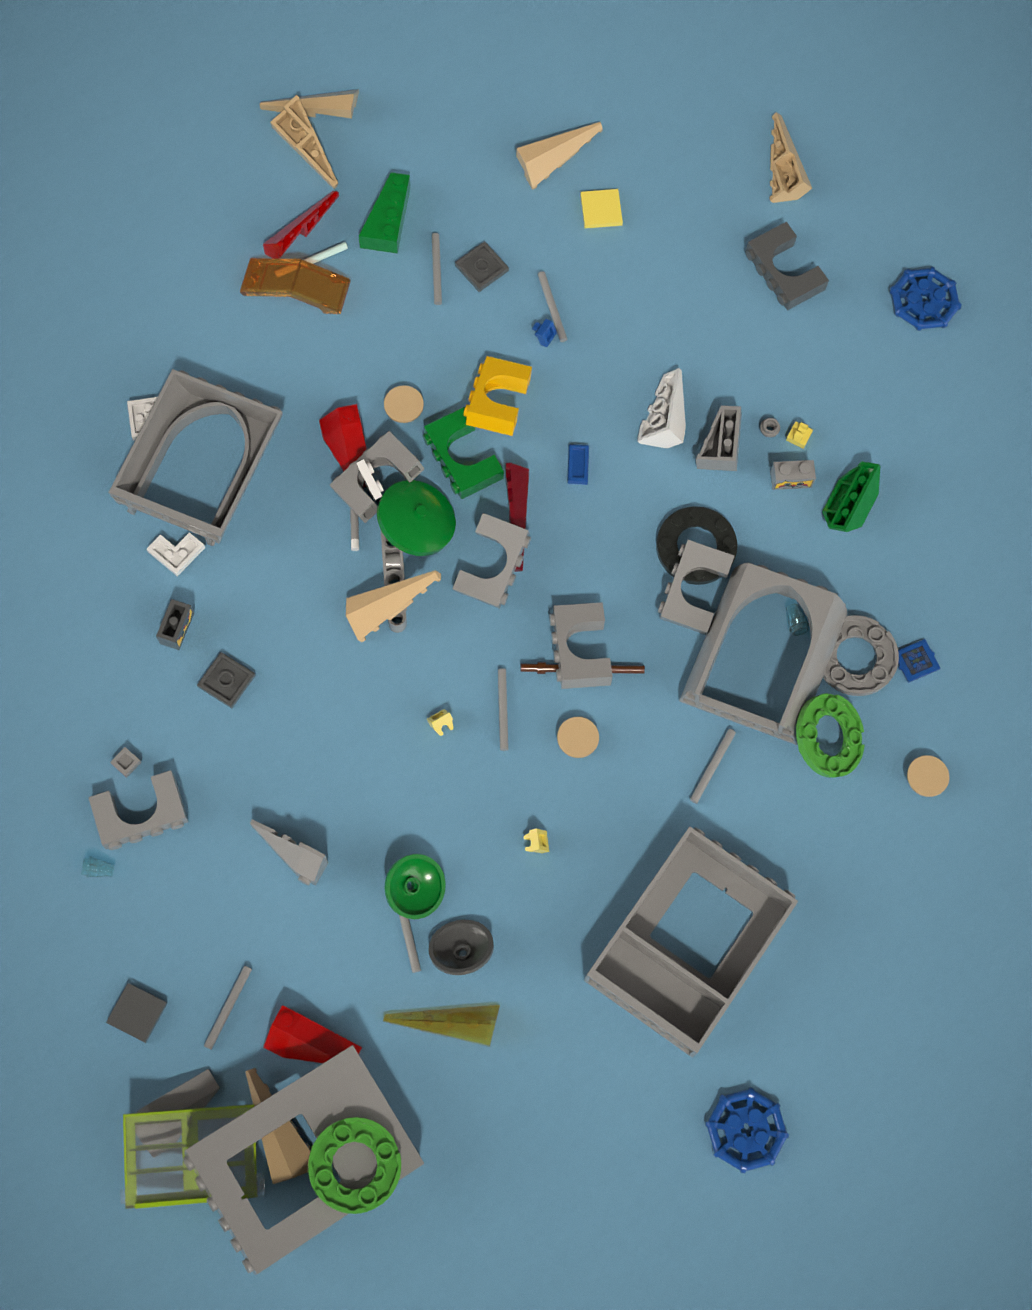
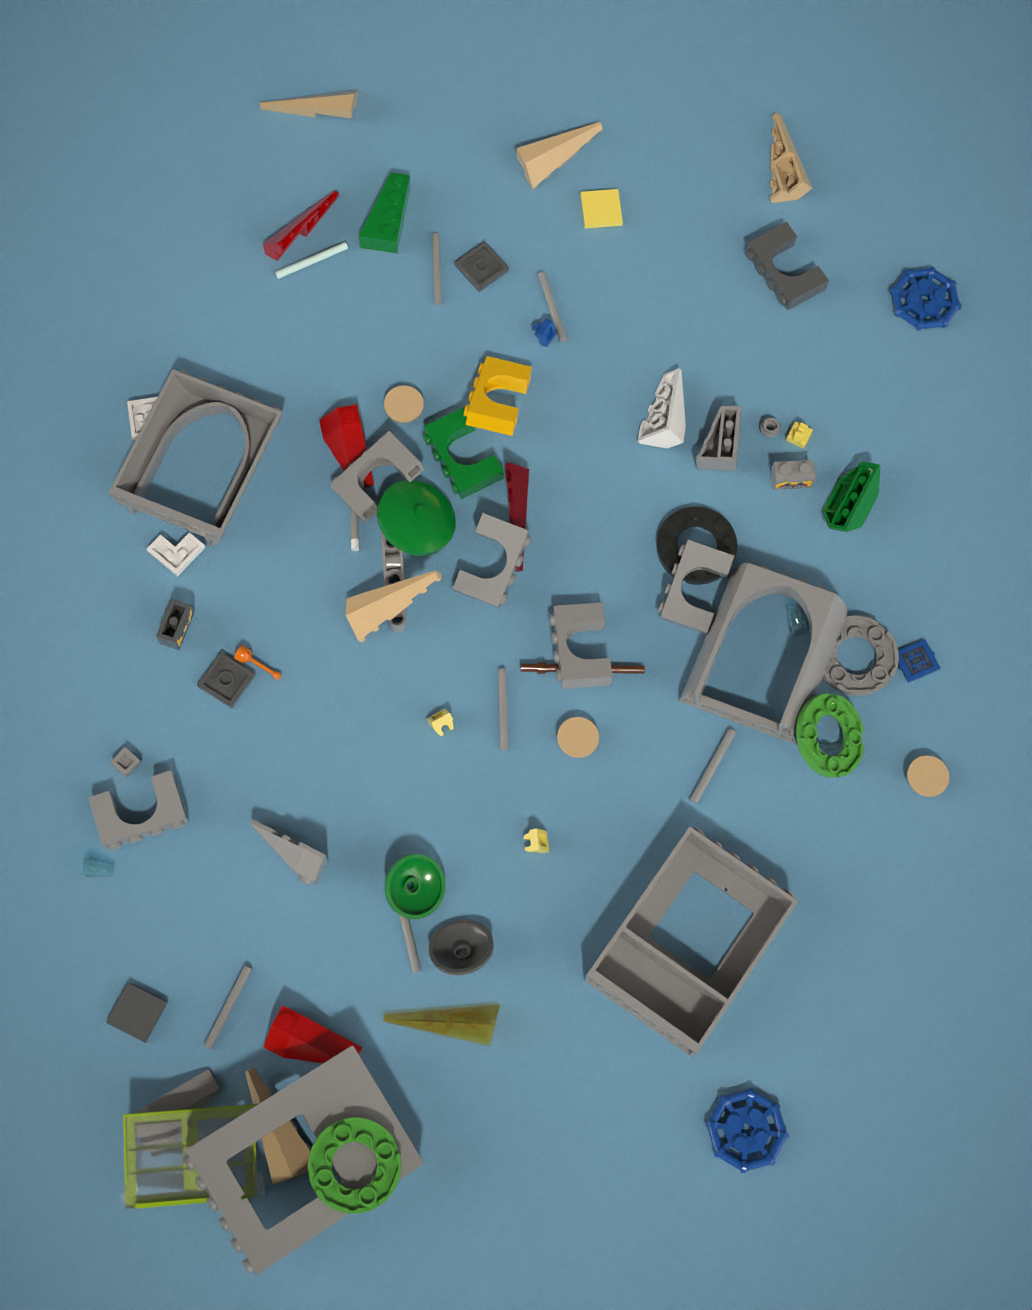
clear orange windscreen [240,258,351,314] -> none
tan wedge [270,95,338,189] -> none
white plate [356,459,384,500] -> none
blue tile [568,444,589,485] -> none
none -> orange hinge [234,644,281,680]

